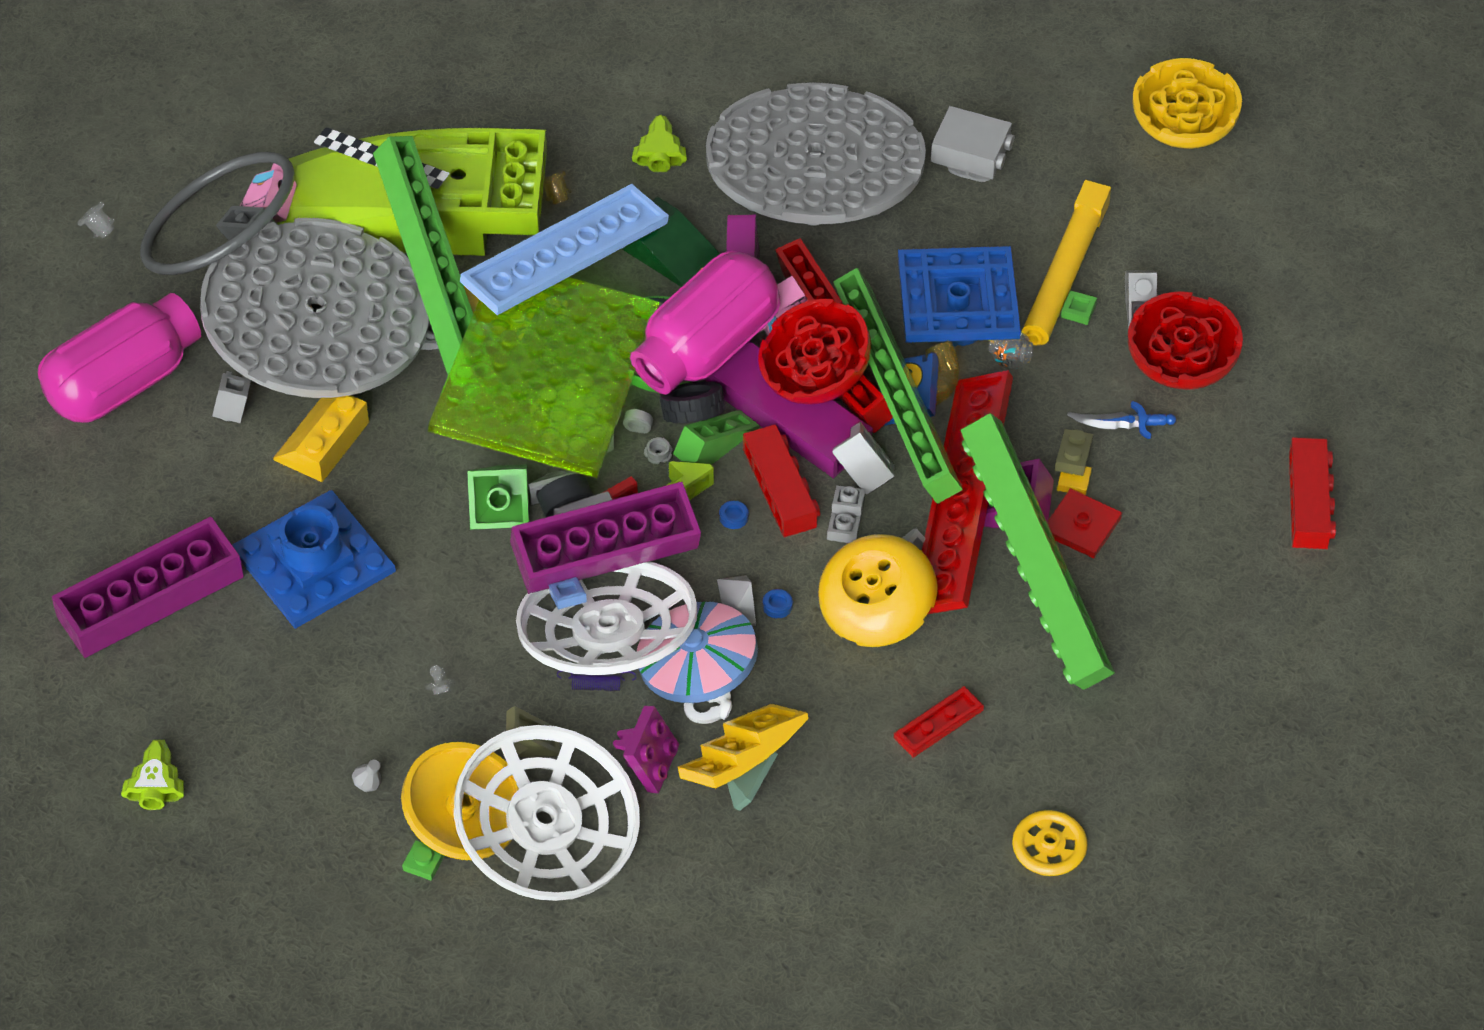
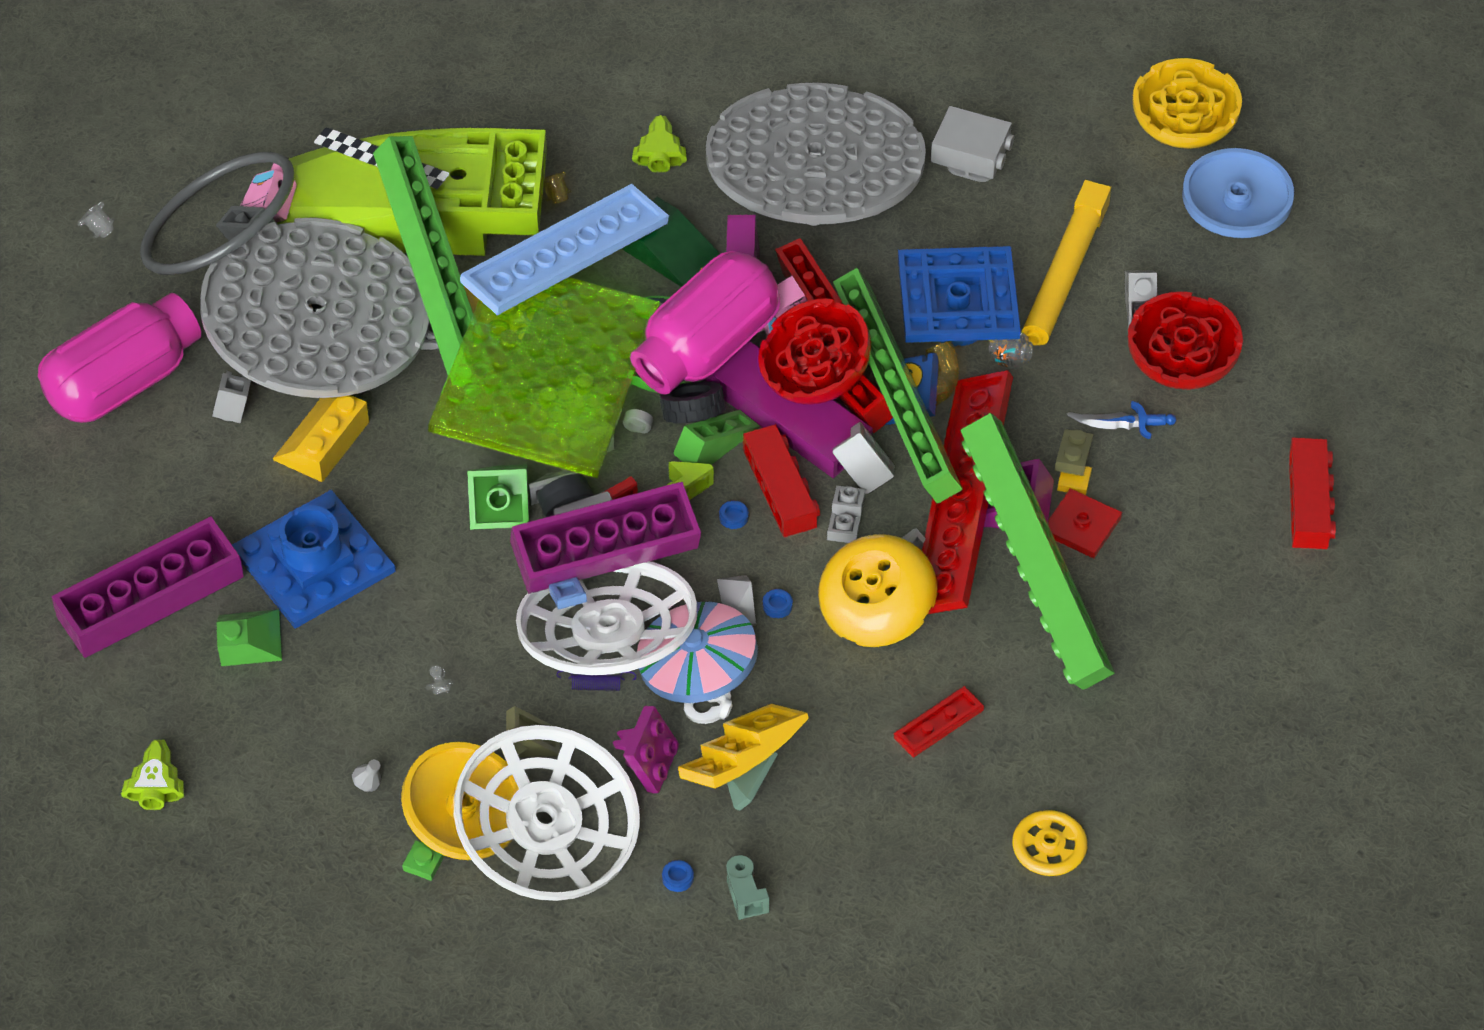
light grey plate [644,437,673,464] -> none
bright green plate [1061,290,1097,325] -> none
none -> bright green slope [217,609,282,666]
none -> blue tile [662,860,694,892]
none -> sand green leg [726,855,769,920]
none -> medium blue dish [1182,148,1294,238]

